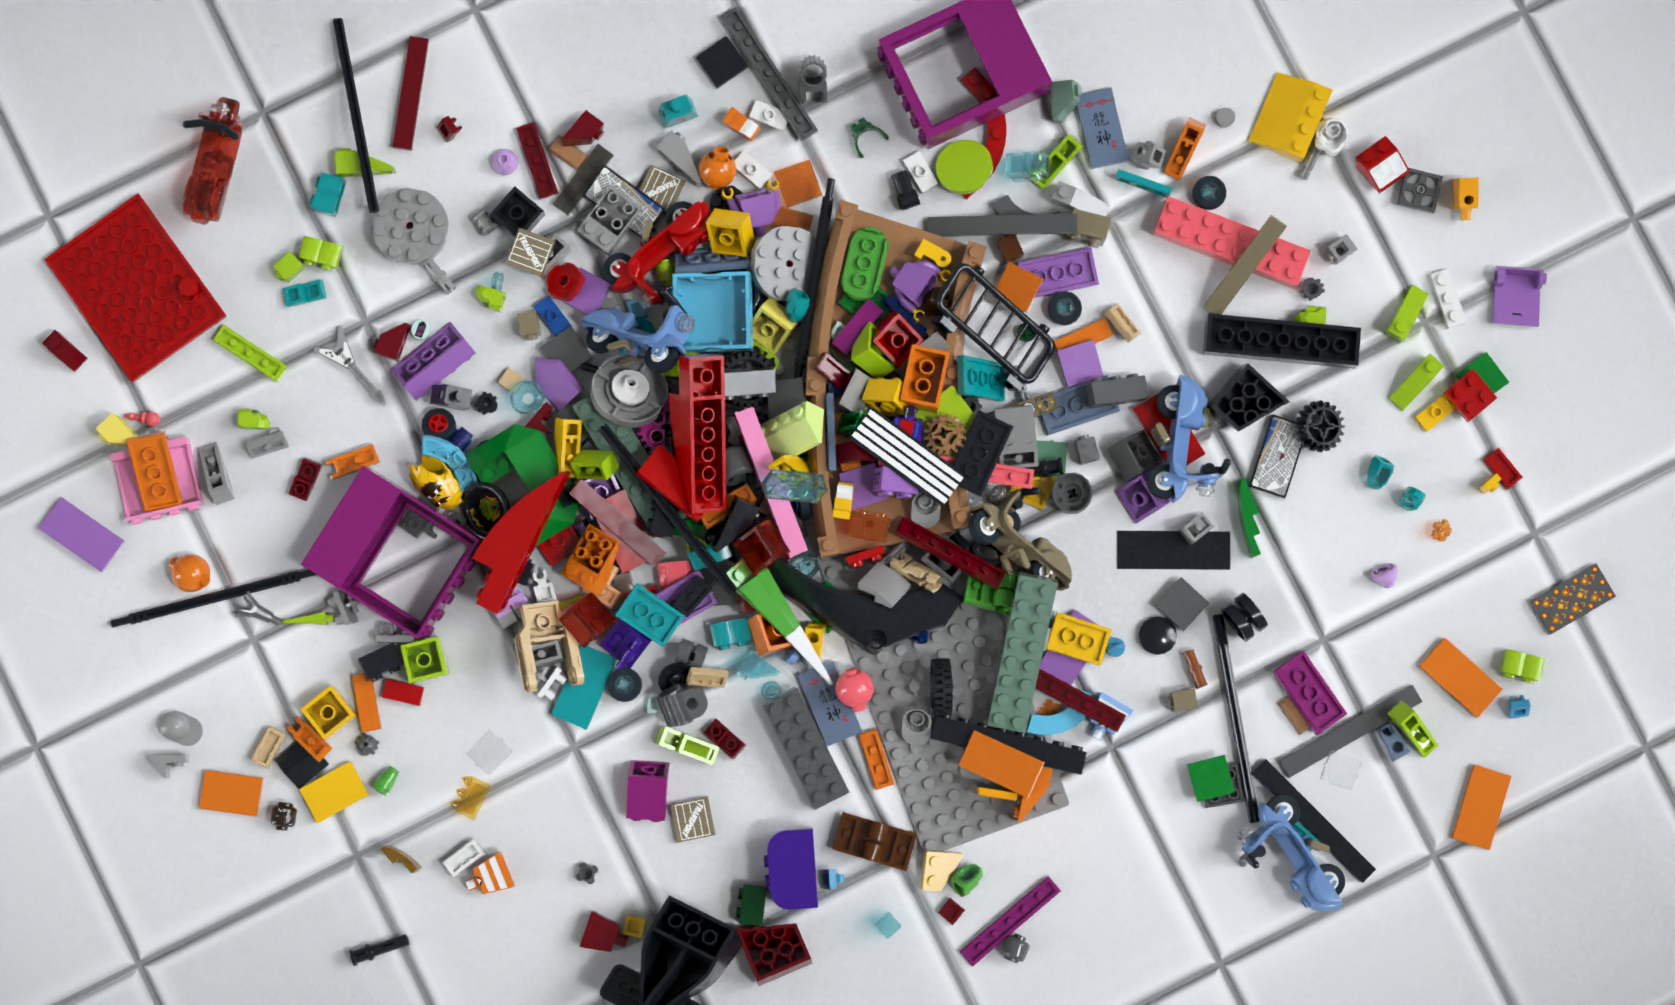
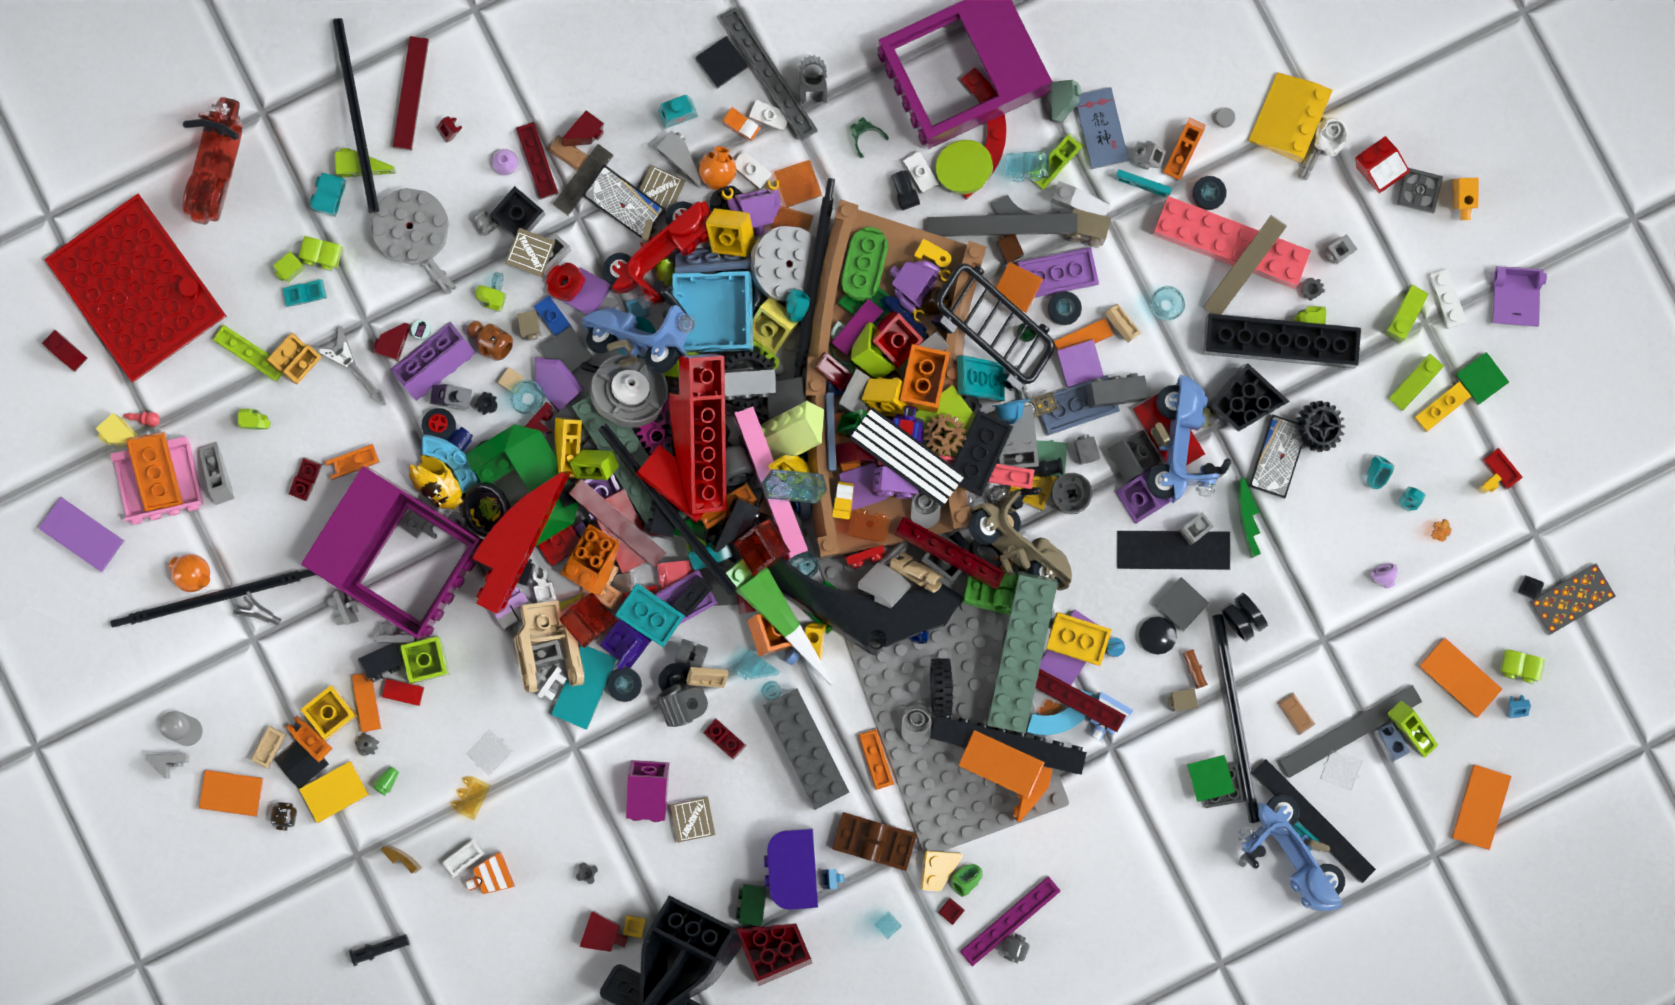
light grey hinge [245,427,289,458] -> none
lime piece [282,611,335,625] -> none
light grey slope [577,185,642,256] -> none
light aqua tile [647,694,662,714] -> none
lime slope [655,725,720,765] -> none
teal brick [710,617,753,651] -> none
sand blue tile [797,661,862,747] -> none
coral brick [835,667,874,712] -> none
light orange tile [976,787,1018,801] -> none
magenta tile [1272,650,1347,736] -> none
red plate [1443,369,1497,423] -> none
none -> slope [265,332,322,385]
none -> dark orange piece [467,321,513,361]
none -> dark azure piece [992,399,1031,424]
none -> clear light blue piece [1150,286,1185,321]
none -> black tile [1518,575,1545,601]

